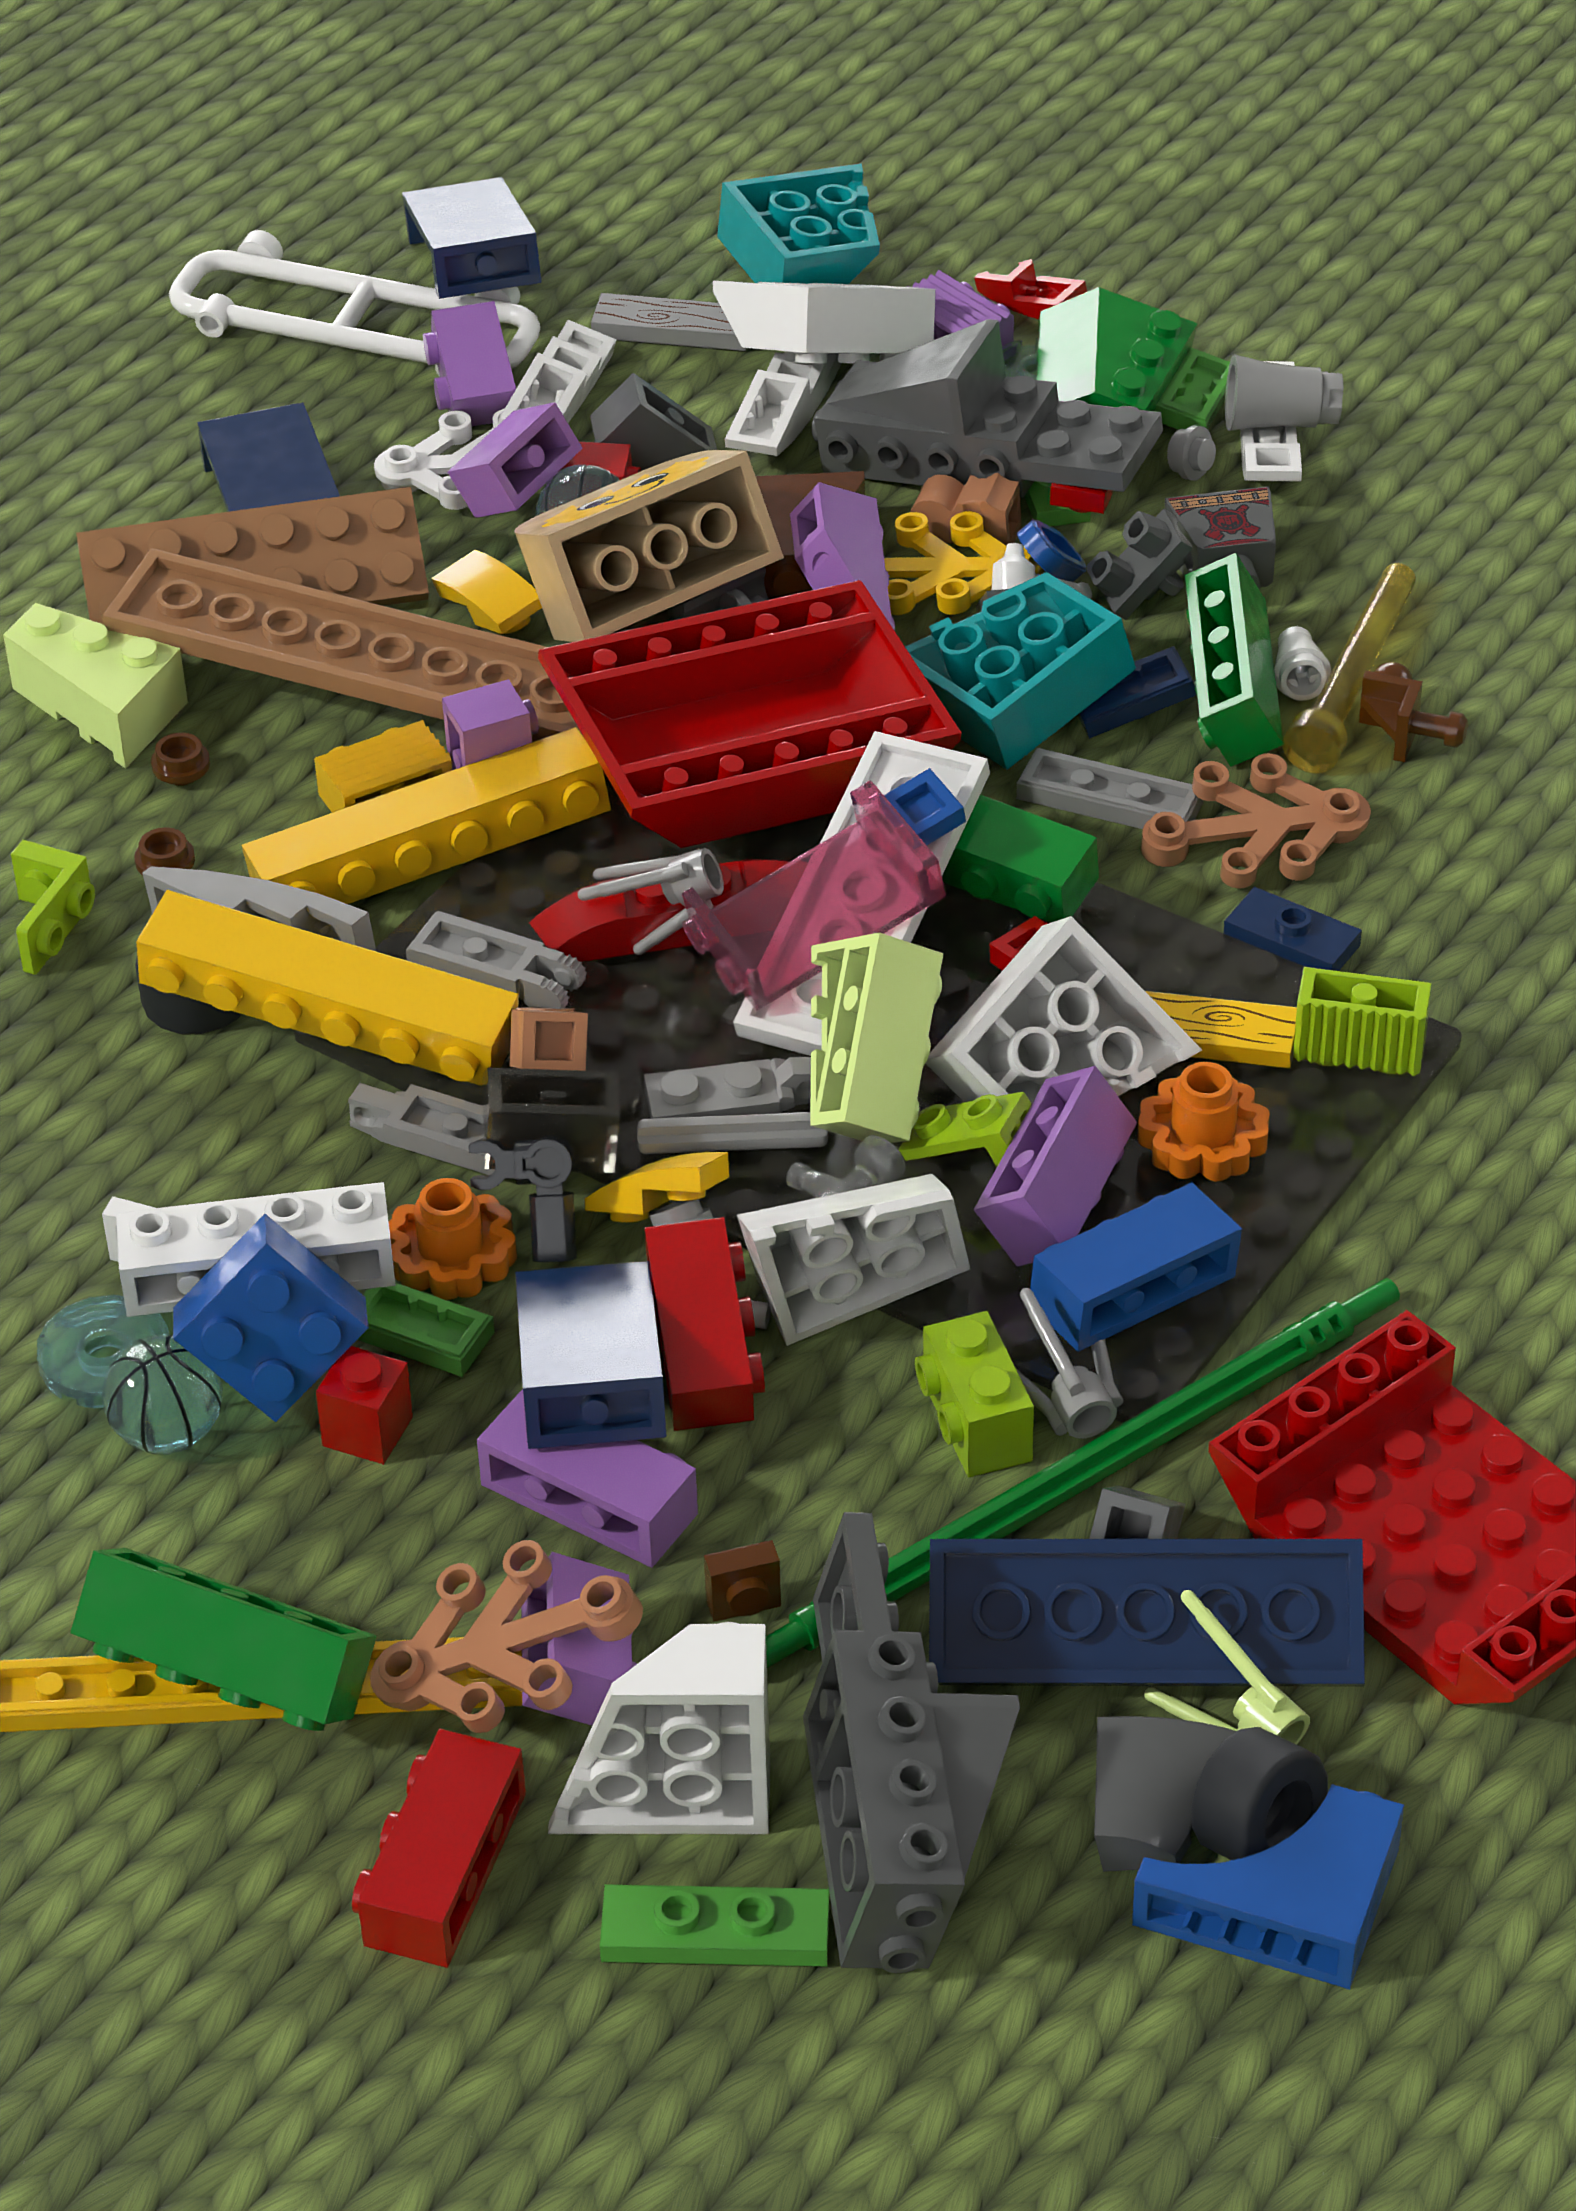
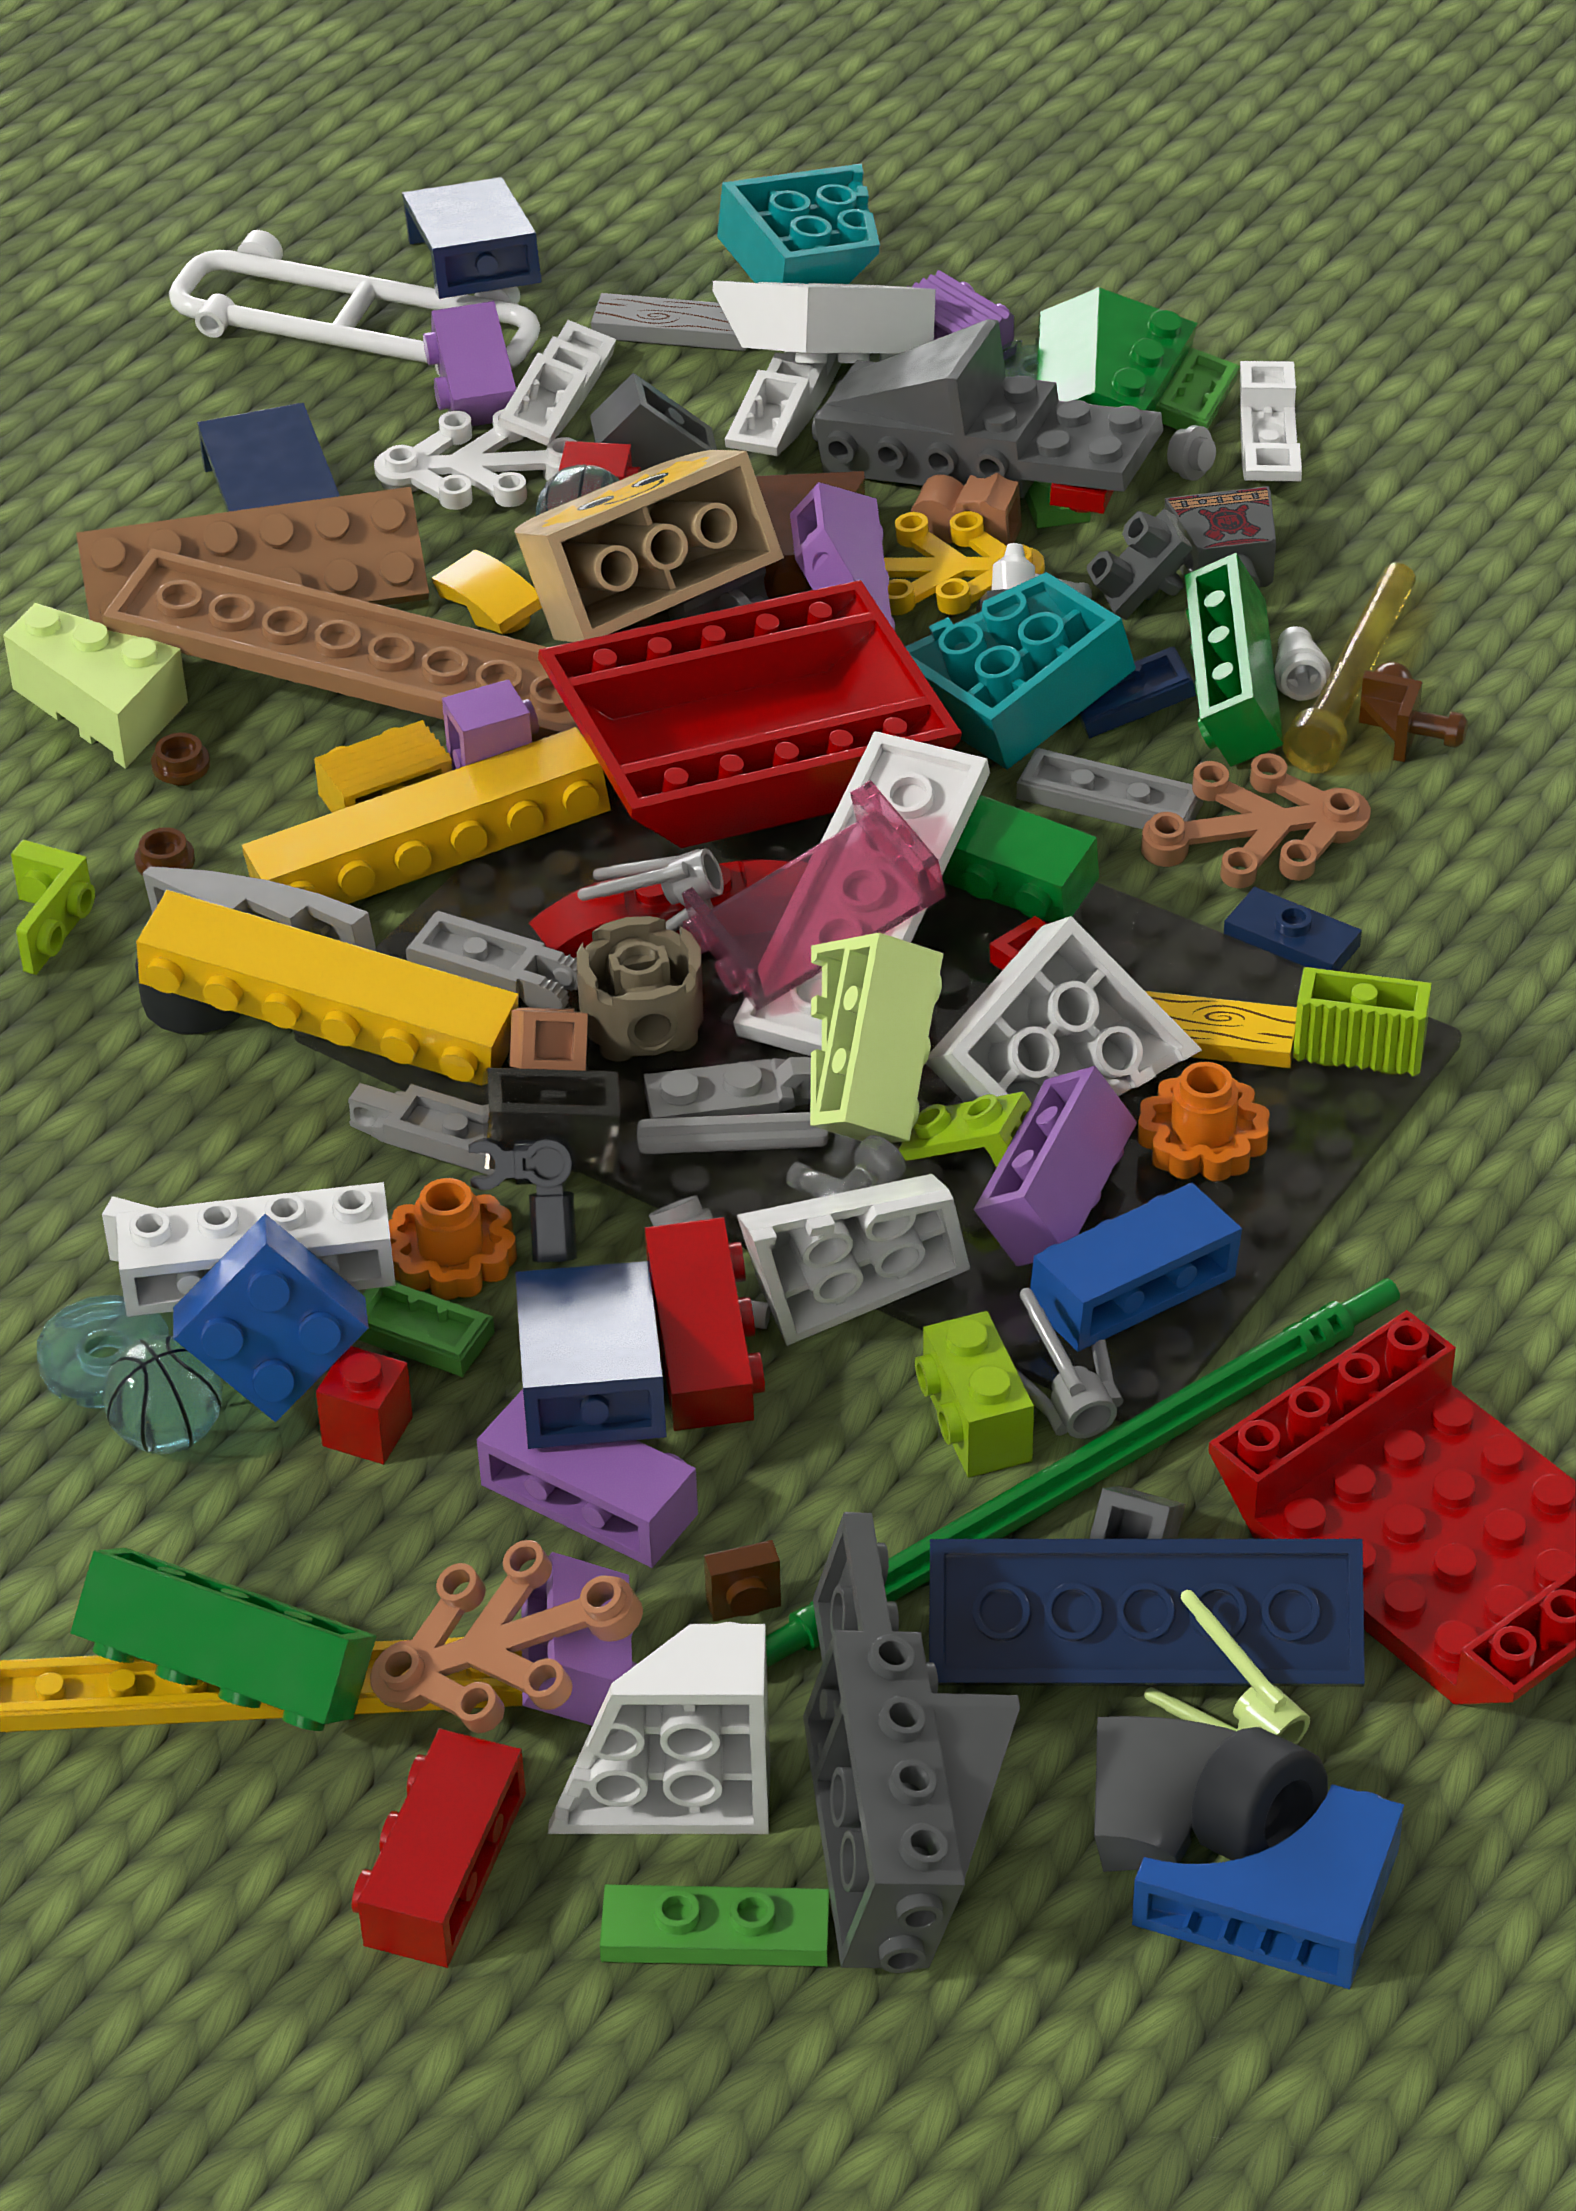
medium lavender brick [448,402,583,518] -> none
yellow slope [584,1152,729,1222] -> none
blue plate [878,768,966,853] -> none
red slope [974,259,1087,319] -> none
blue tile [1017,520,1086,582] -> none
light grey plant [1225,354,1344,431] -> none
none -> dark tan brick [577,916,704,1062]

